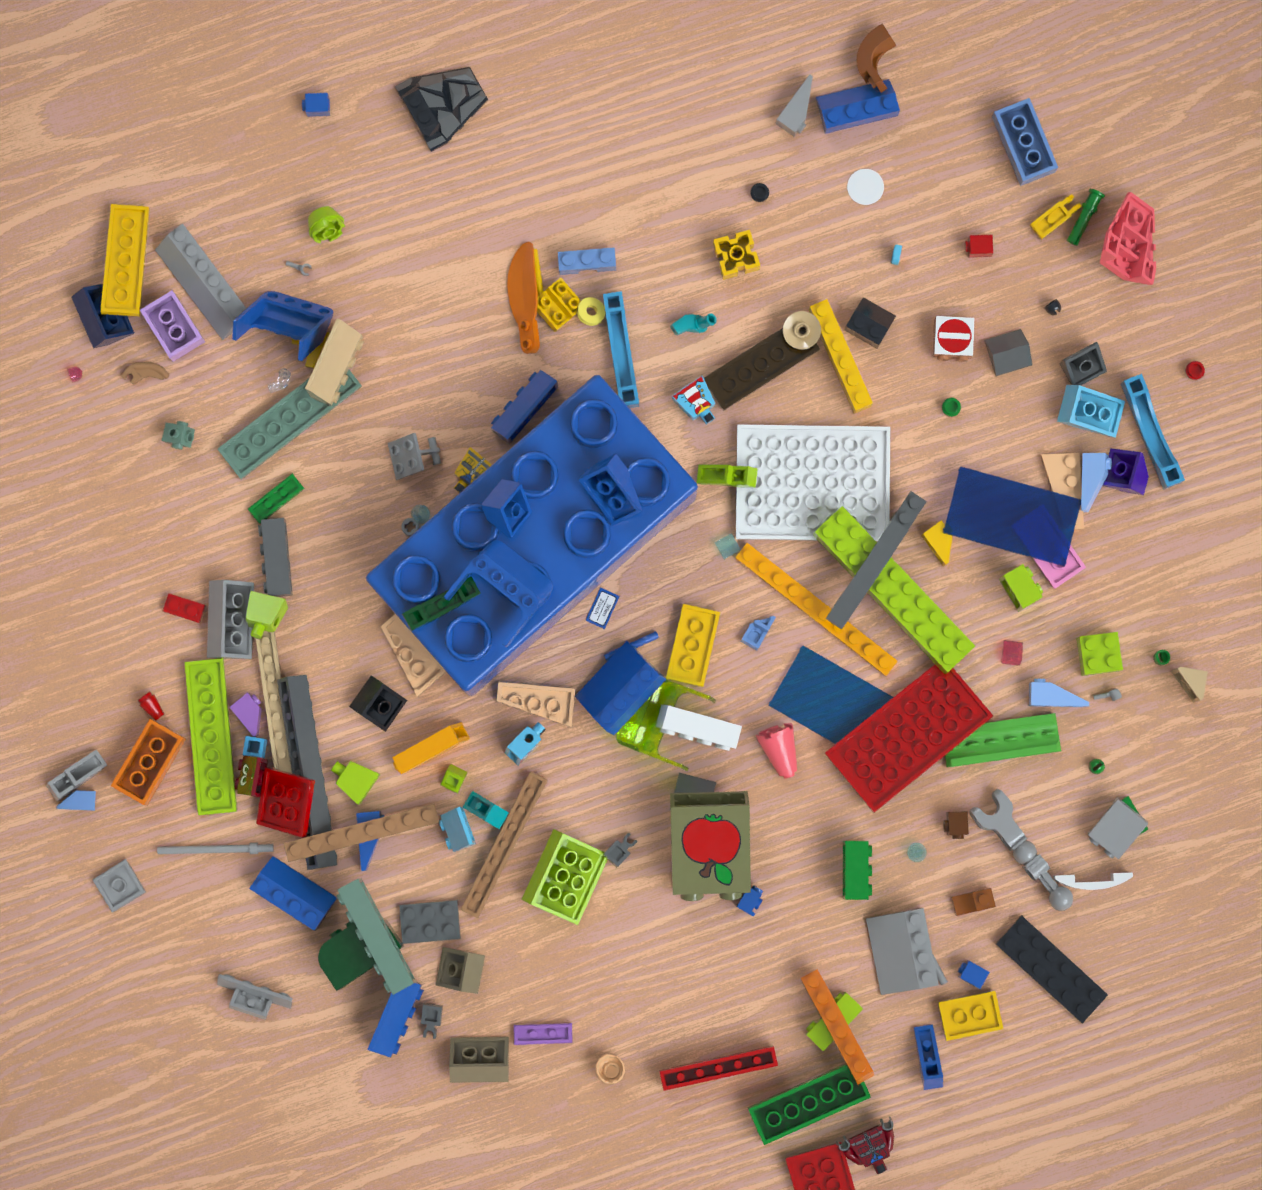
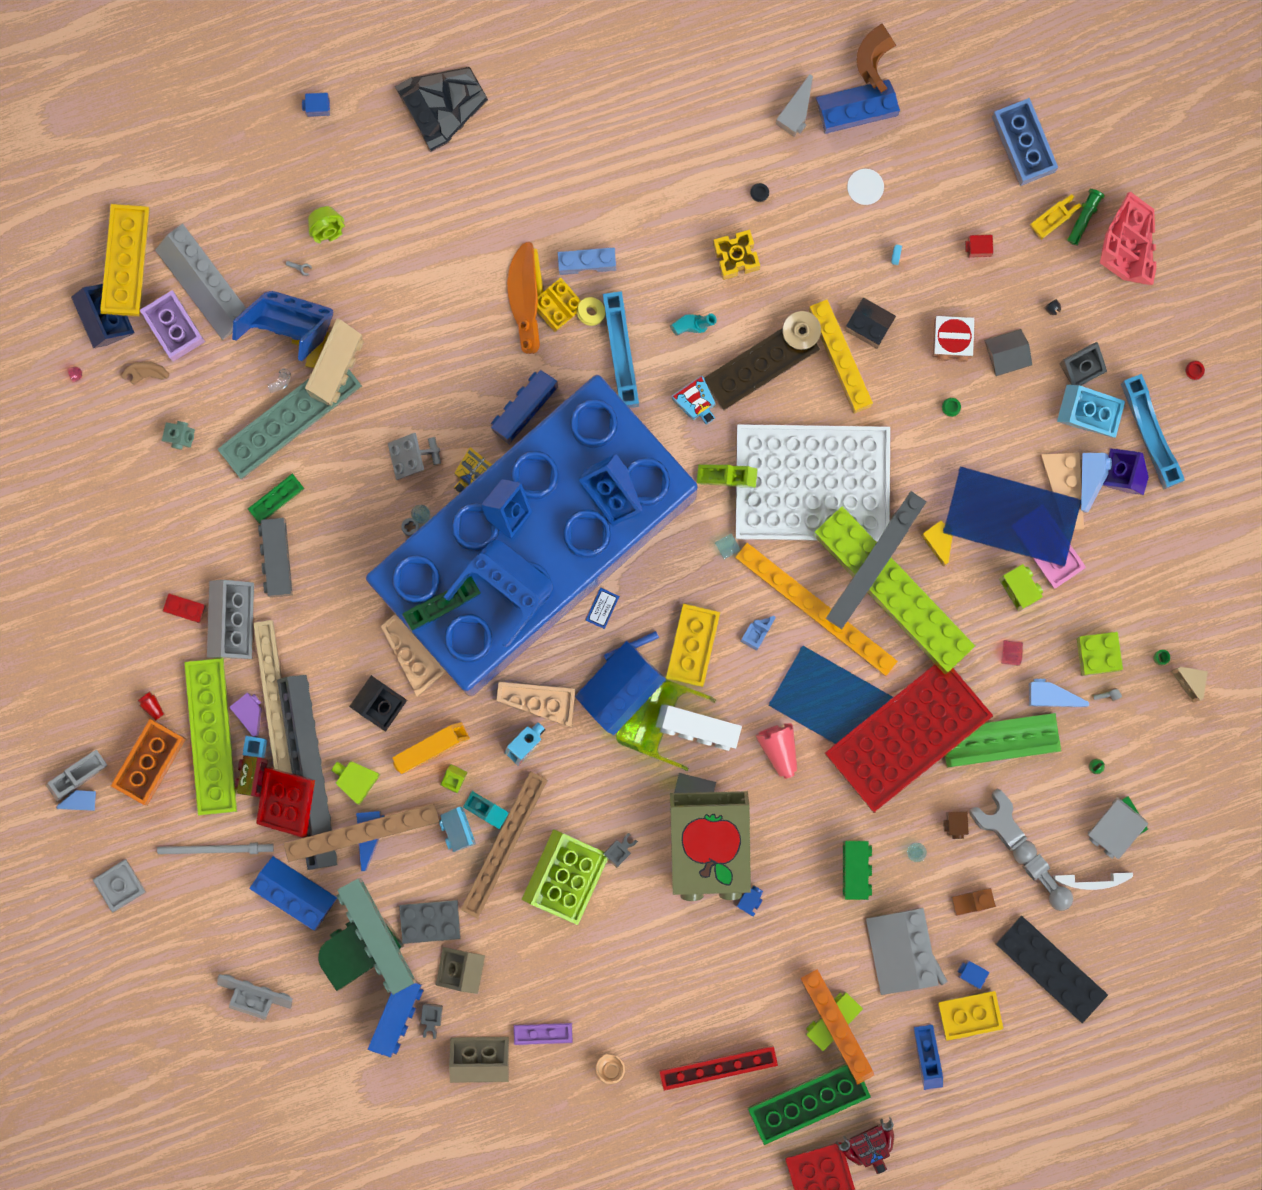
lime torso [246,591,288,639] -> none

